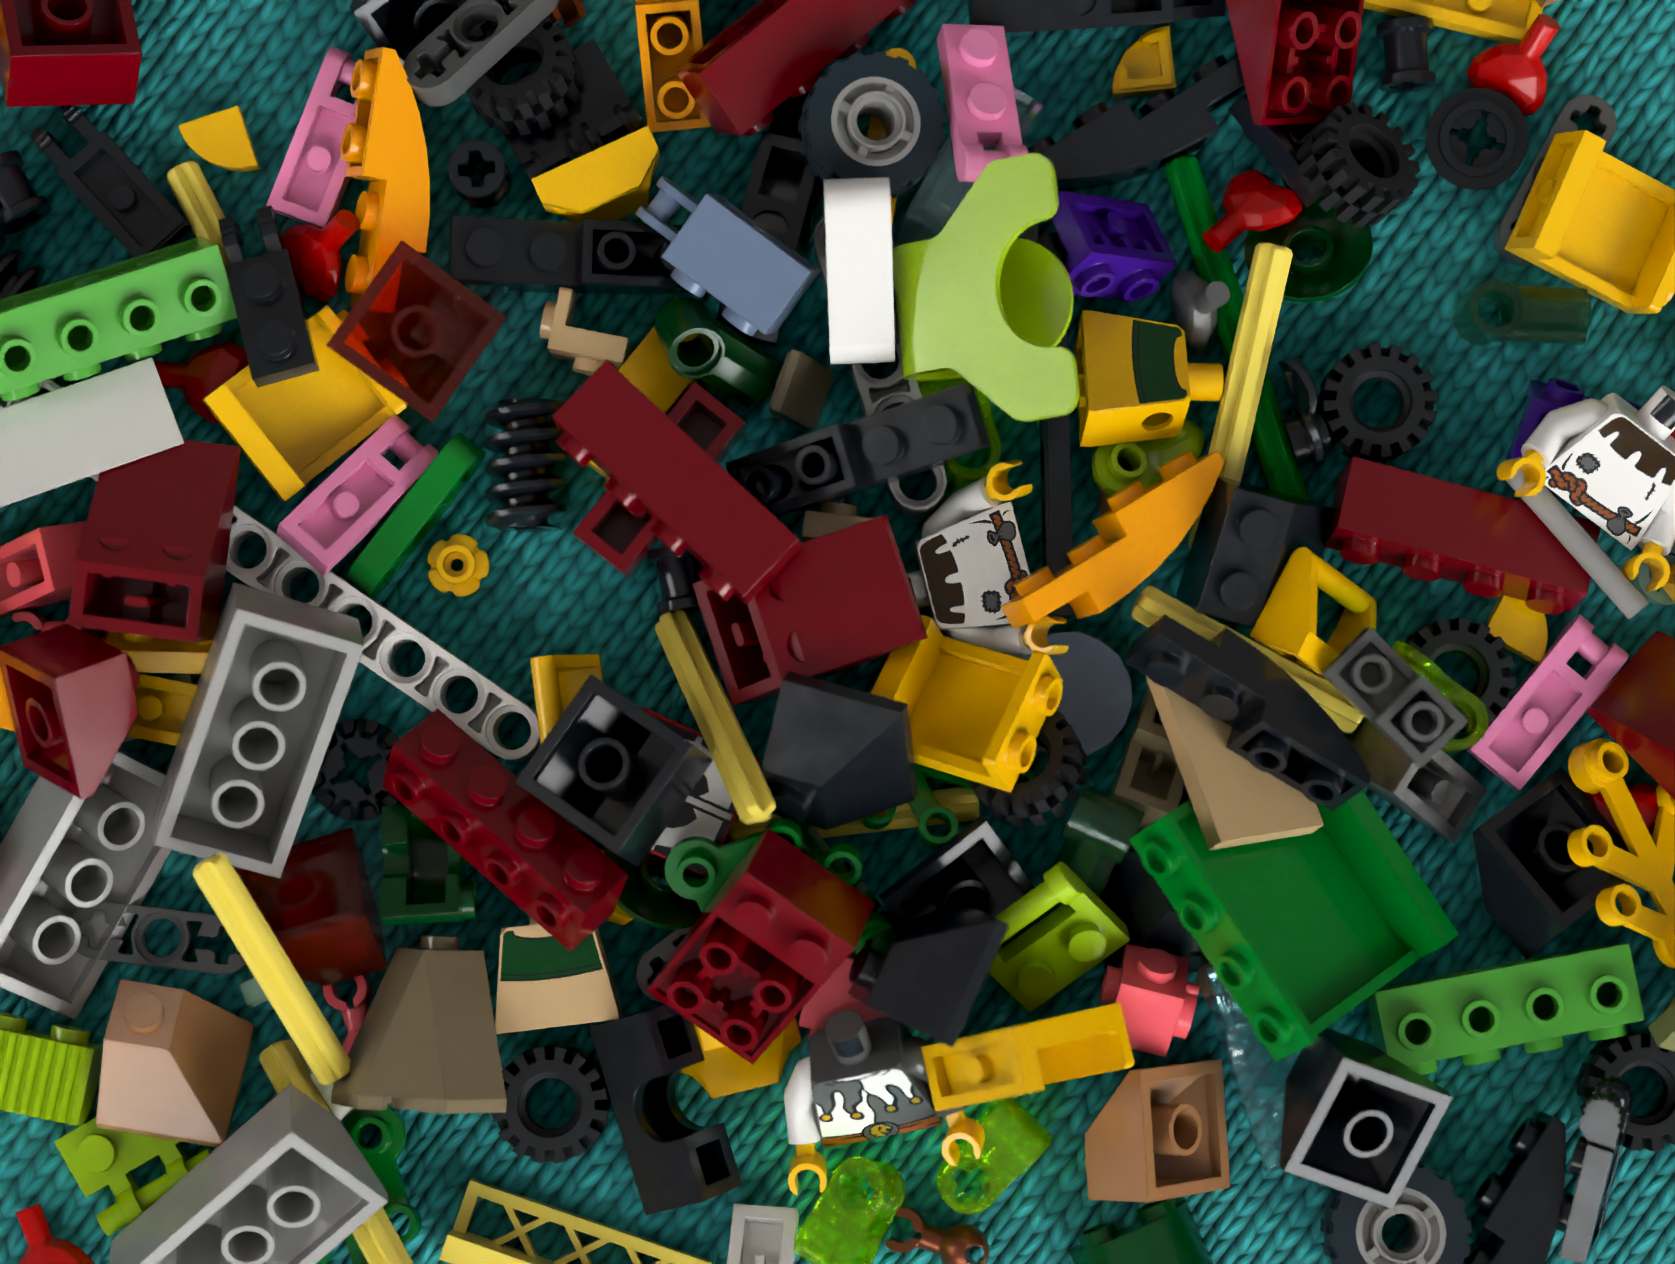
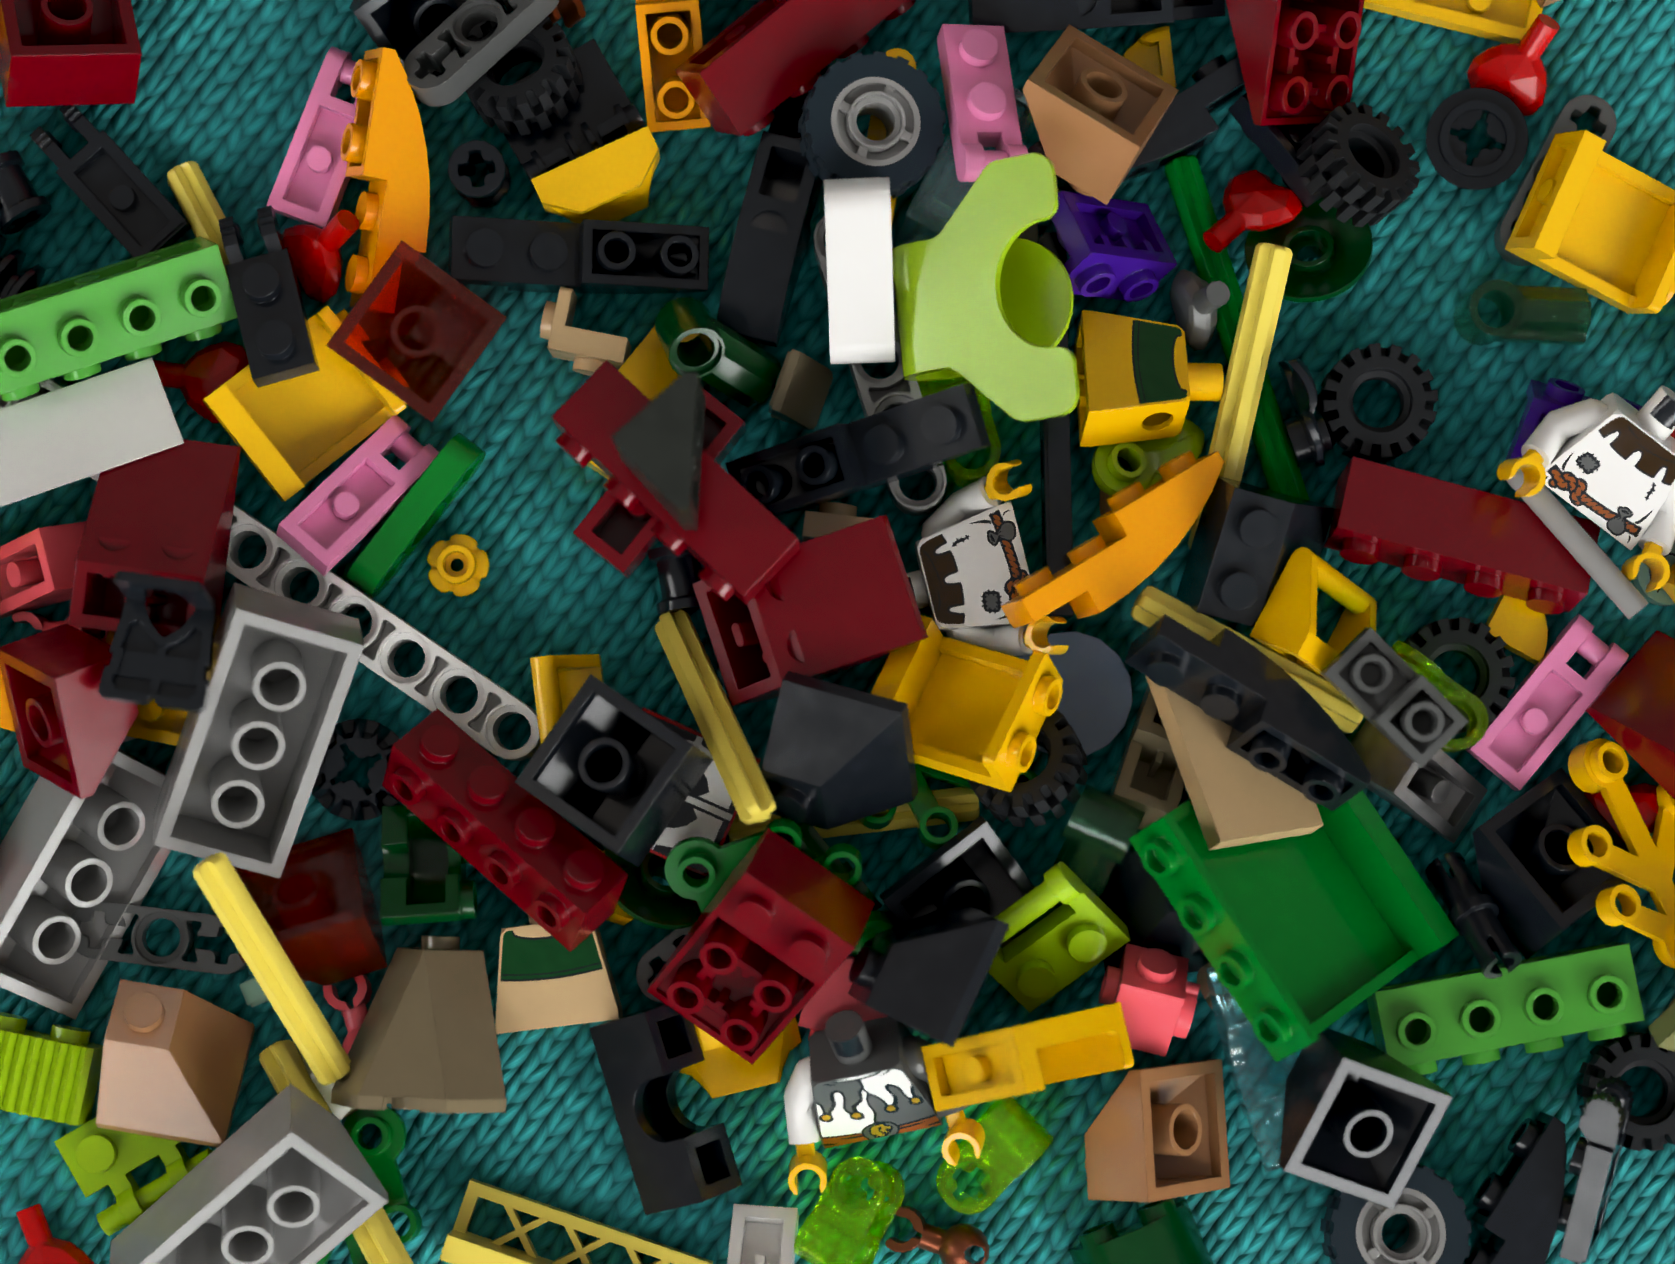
yellow tile [178,105,261,172] -> none
black piece [485,398,566,532] -> none
black tyre [492,1044,611,1164] -> none
sand blue brick [636,176,821,336] -> none
black bush [1376,17,1437,93] -> none
none -> black piece [98,571,217,714]
none -> pearl dark grey slope [611,372,705,531]
none -> medium nougat slope [1022,24,1179,205]
none -> black pin [1425,852,1522,979]

